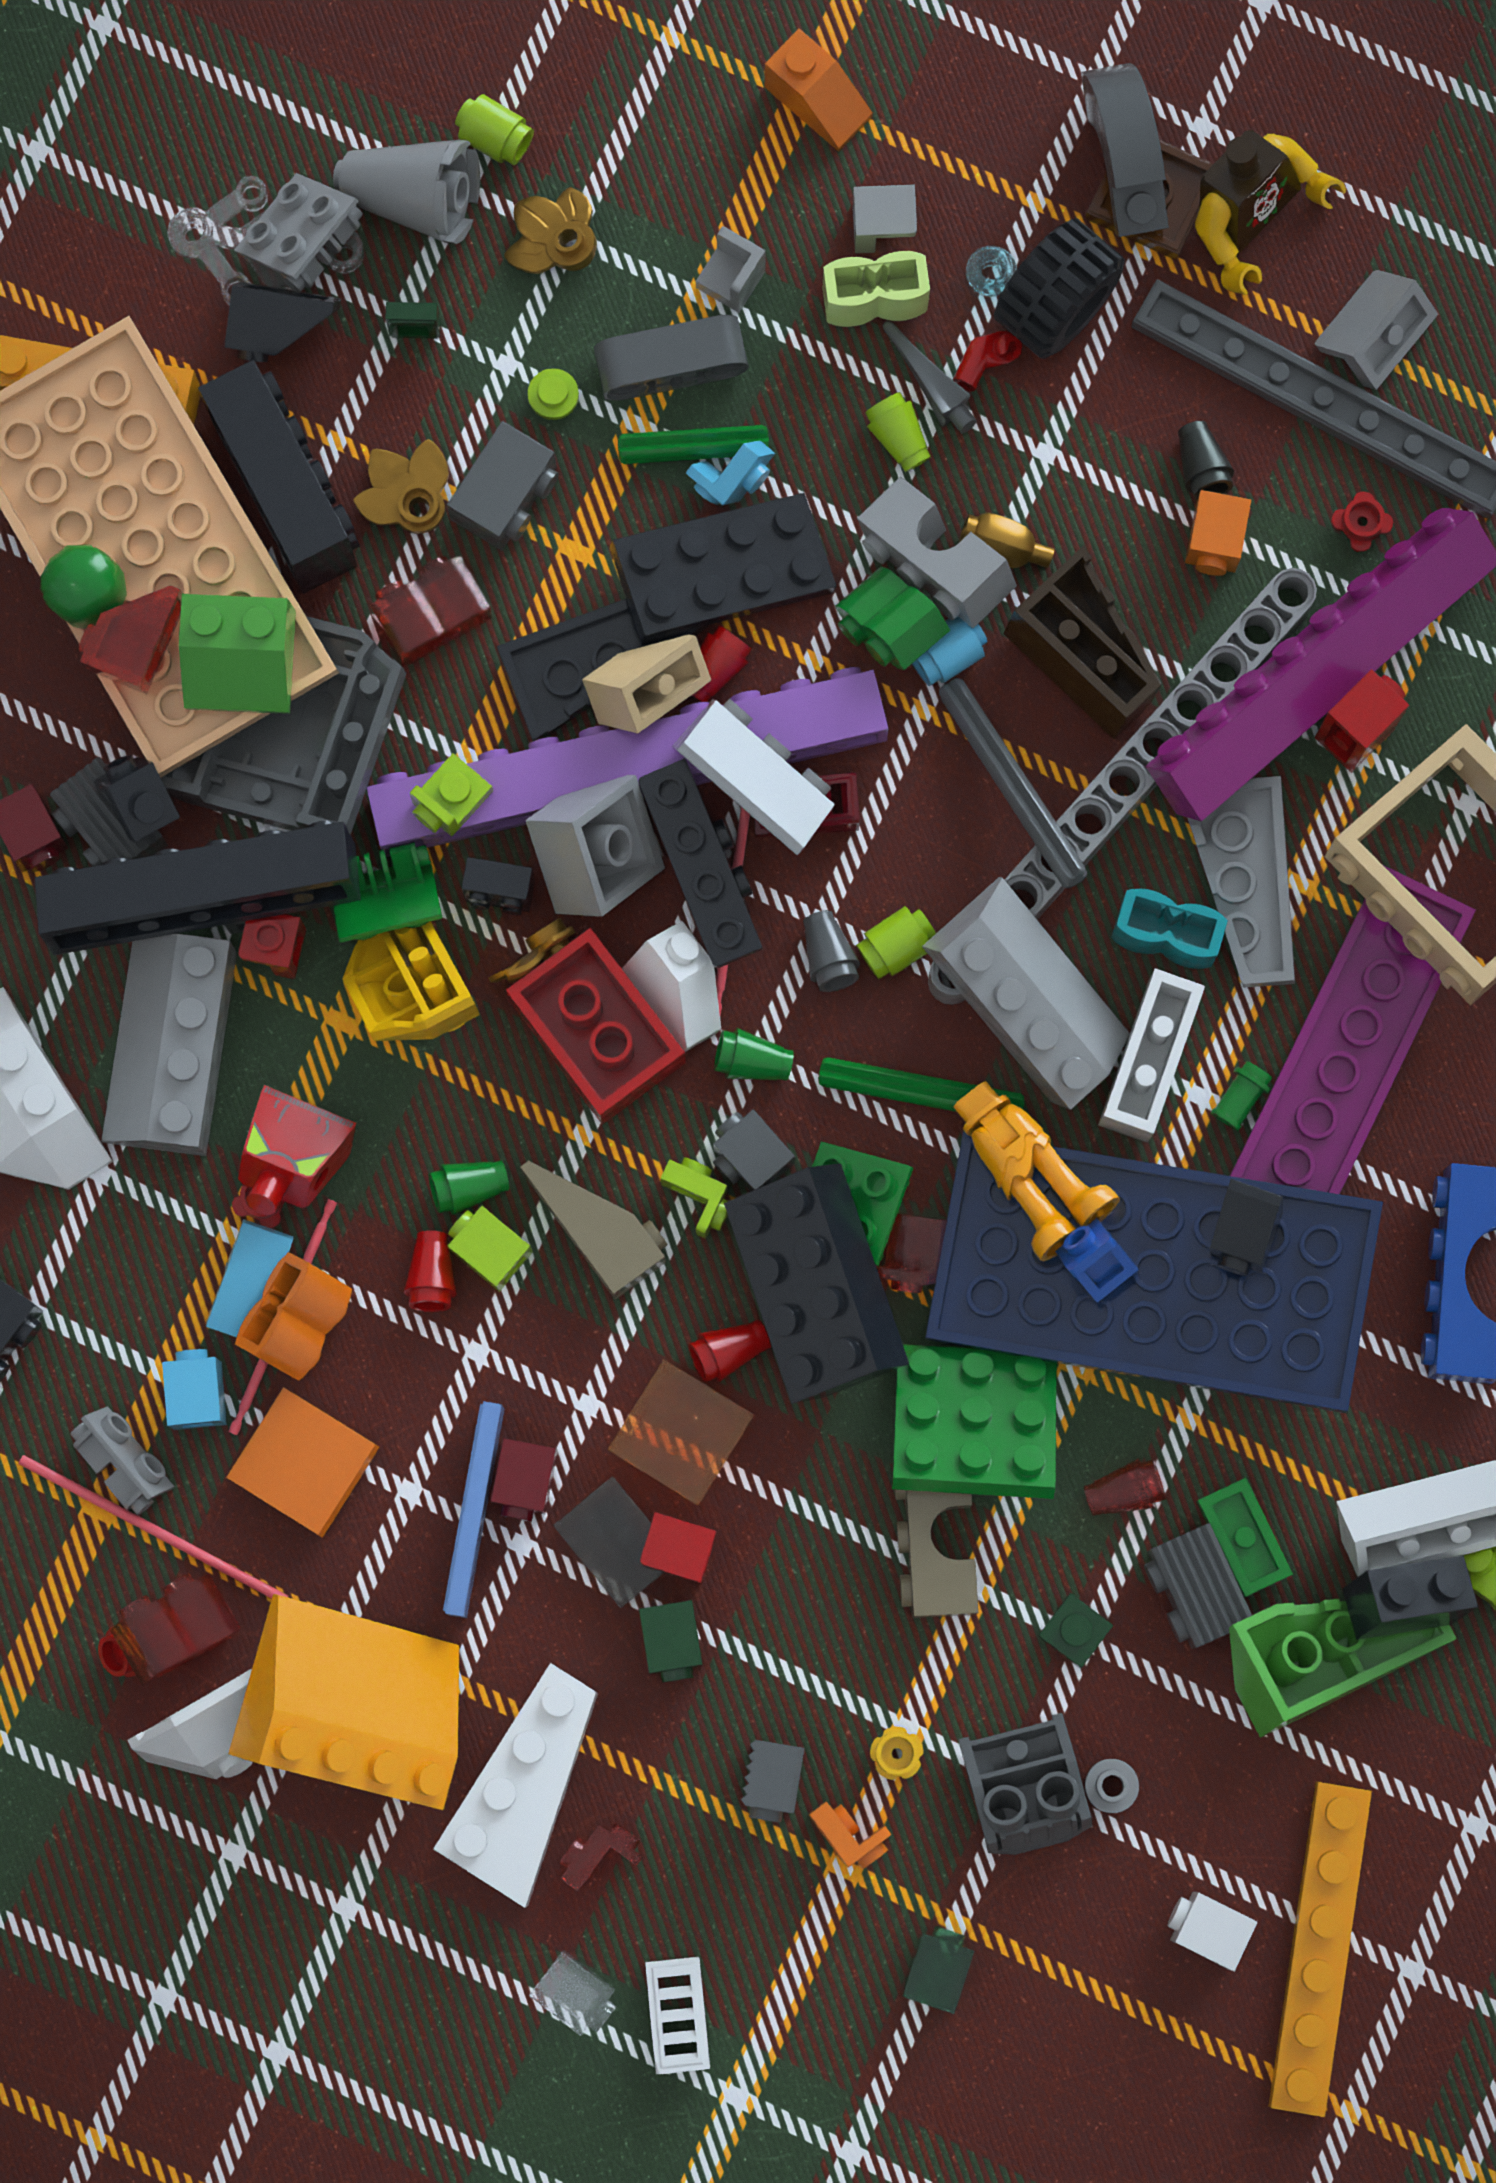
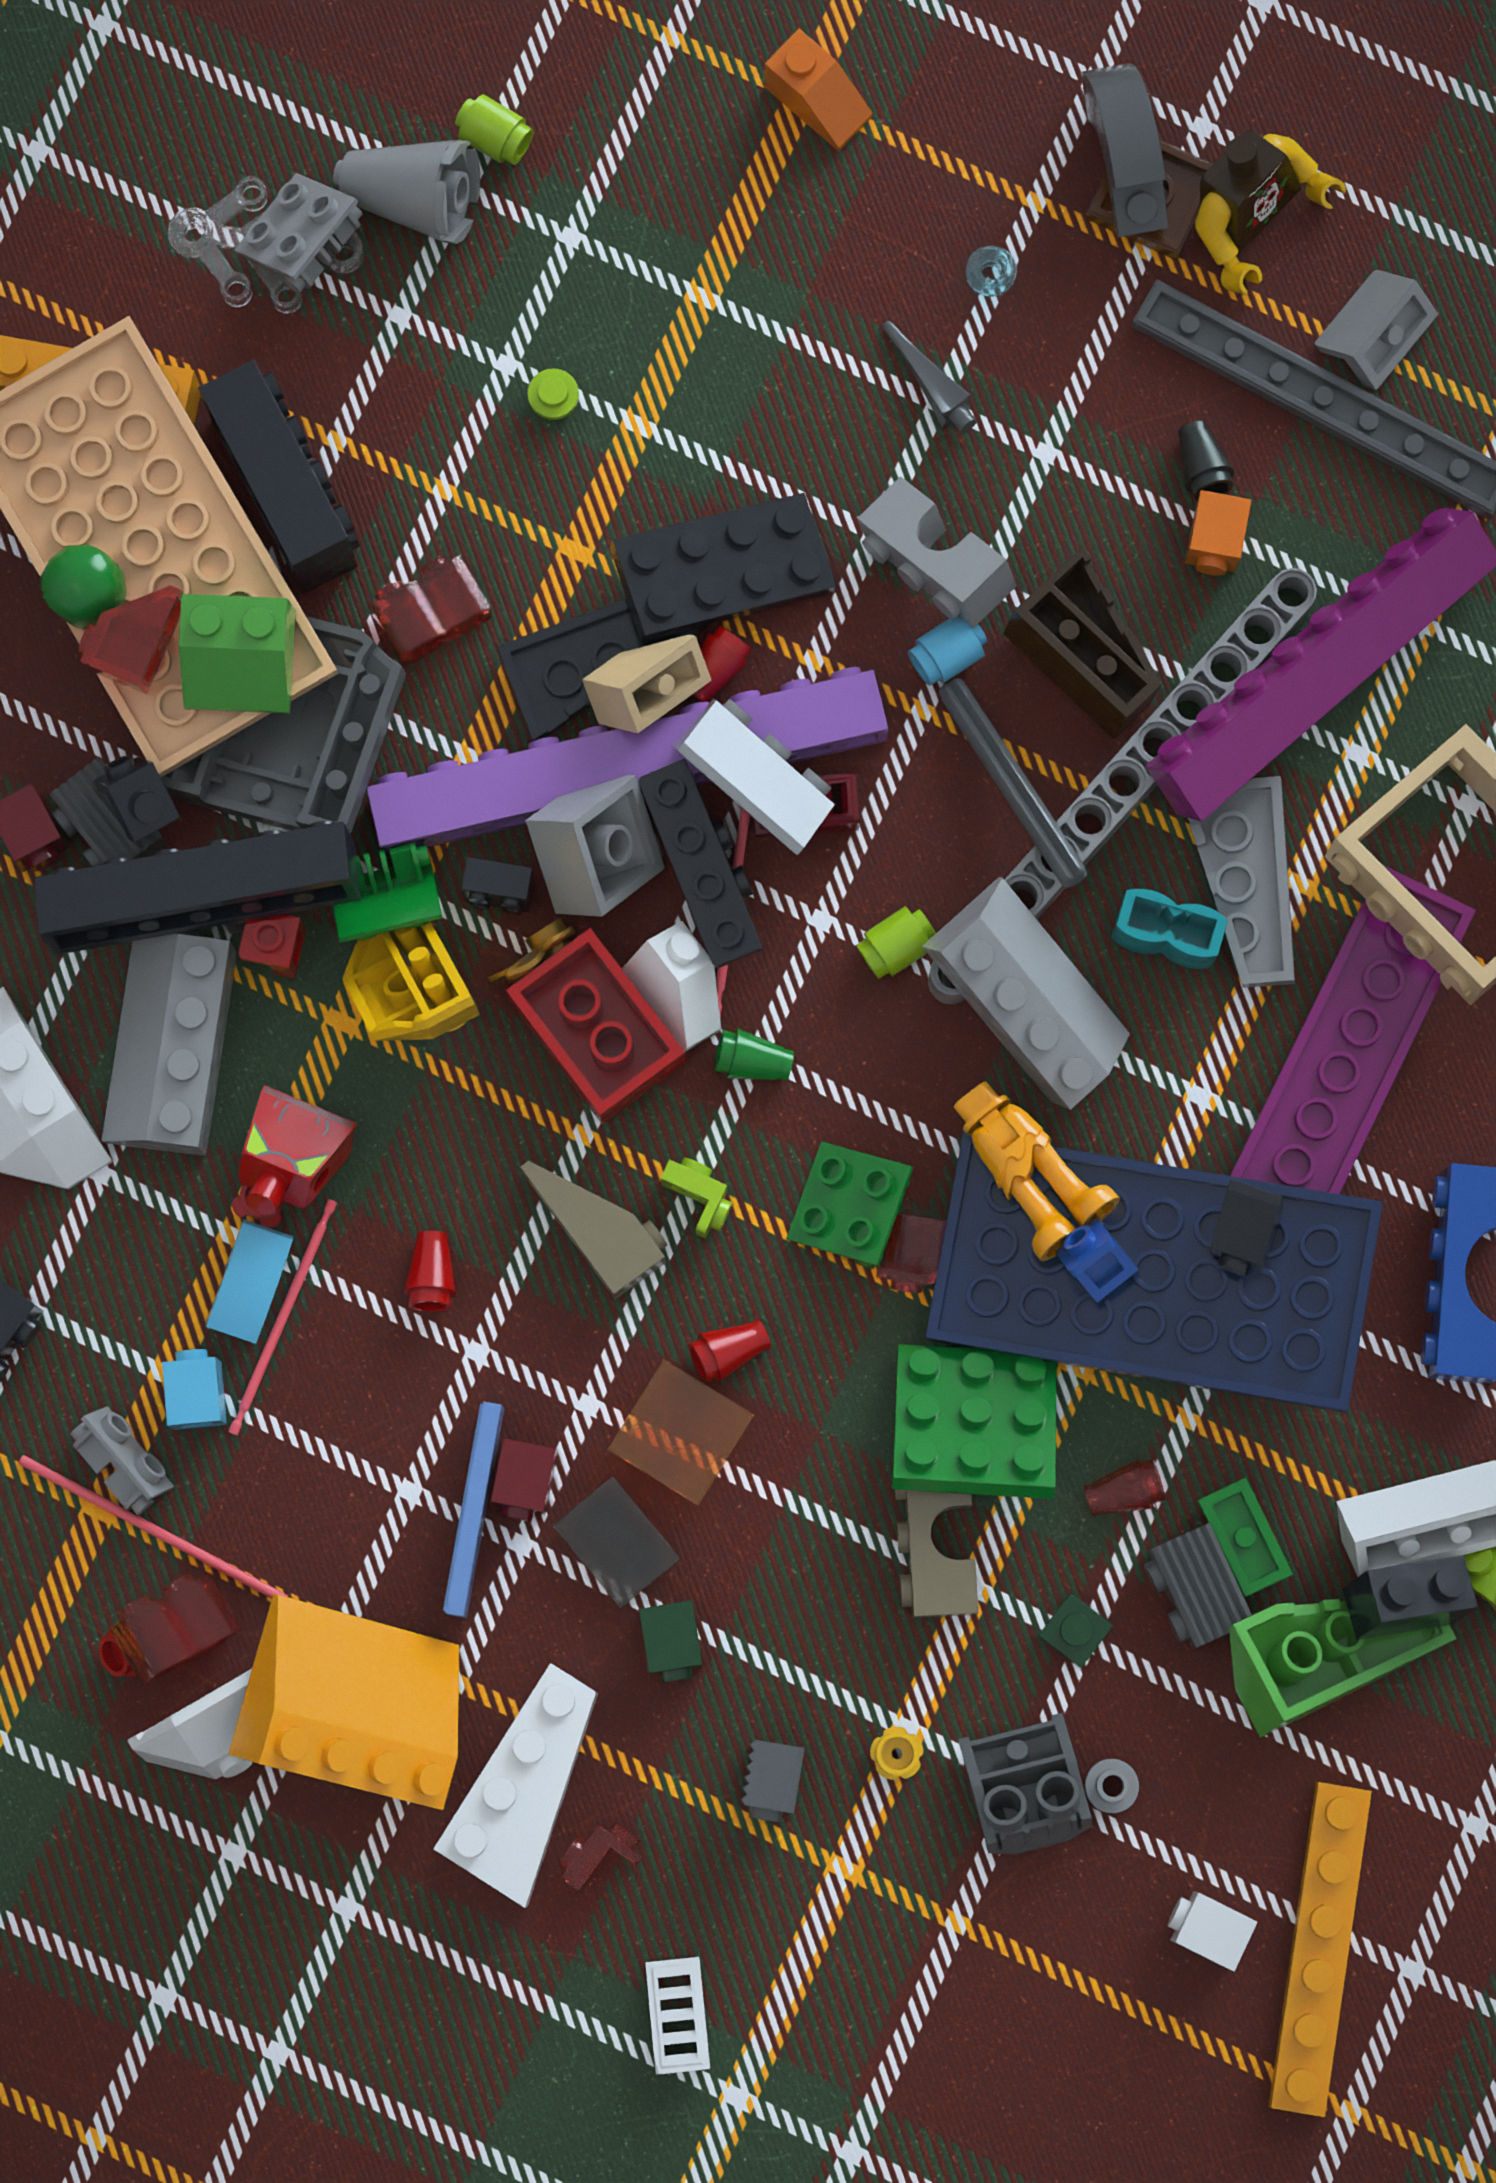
black slope [224,282,341,362] -> none
orange slope [226,1387,380,1538] -> none
orange brick [235,1252,352,1381] -> none
pearl gold plate [353,439,449,534] -> none
dark green tile [385,302,441,339] -> none
lime bracket [409,753,493,837] -> none
green cone [428,1160,509,1215] -> none
dark grey brick [447,421,559,551] -> none
lime brick [448,1206,533,1292] -> none
pearl gold plate [504,187,597,274] -> none
clear brick [529,1949,617,2036] -> none
dark grey beam [594,315,749,401] -> none
green axle [618,425,769,464] -> none
red panel [640,1512,717,1585] -> none
medium azure bracket [686,440,775,505] -> none
light grey panel [696,226,766,313] -> none
dark grey brick [713,1109,795,1192] -> none
black brick [724,1164,909,1404] -> none
dark grey cone [803,910,860,992] -> none
orange bracket [808,1801,892,1869] -> none
green axle [818,1057,1025,1112] -> none
yellowish green brick [822,251,930,327] -> none
green brick [835,566,950,670] -> none
light grey panel [853,184,917,253] -> none
lime cone [865,392,931,473] -> none
clear green brick [901,1925,974,2014] -> none
red arm [952,331,1023,392] -> none
pearl gold plant [959,512,1054,568] -> none
black tyre [994,218,1125,359] -> none
white brick [1098,968,1205,1143] -> none
green pin [1210,1061,1272,1131] -> none
red brick [1314,669,1409,773] -> none
red plate [1331,492,1393,552] -> none

